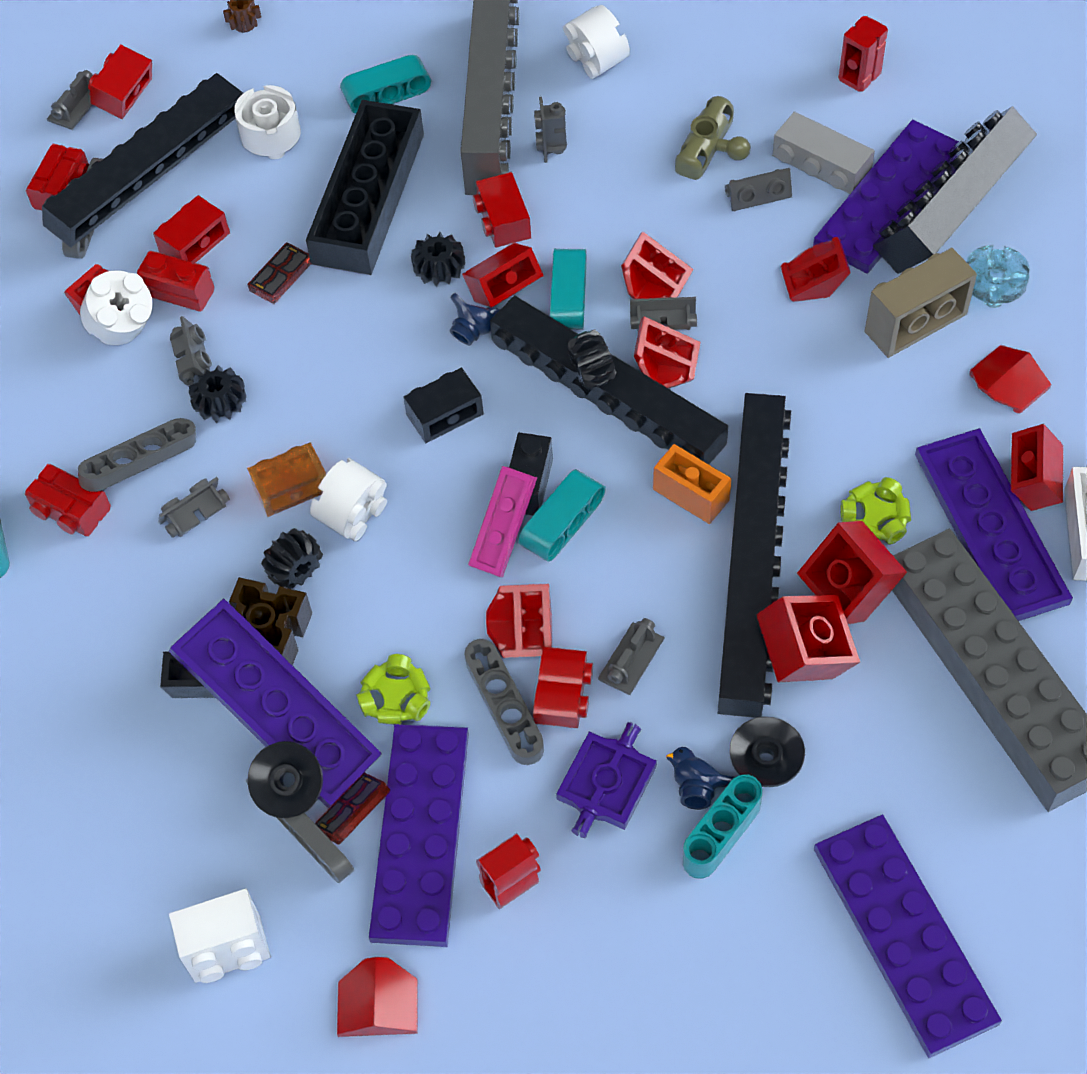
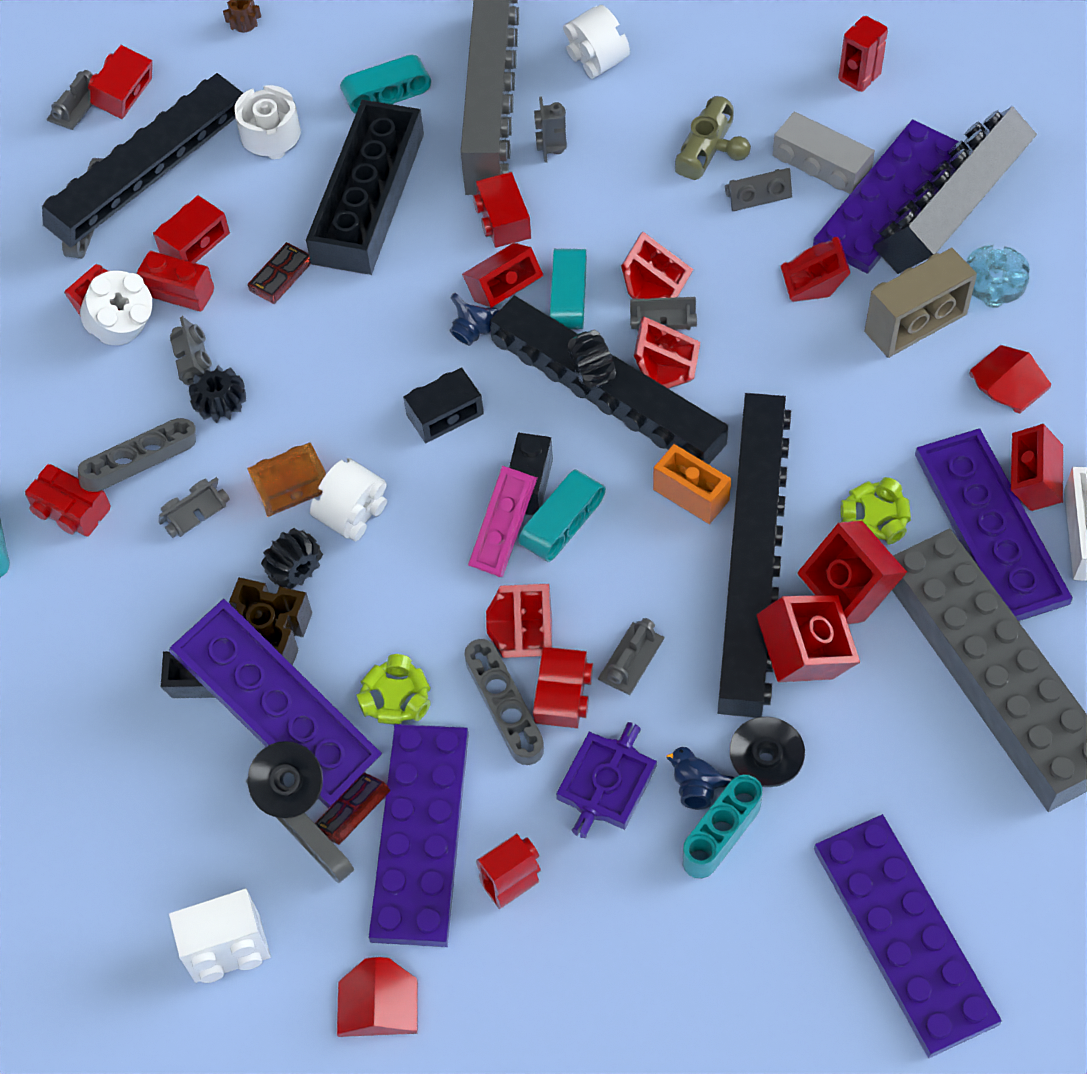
red brick [25,143,89,211] -> none
black gear [411,232,466,287] -> none

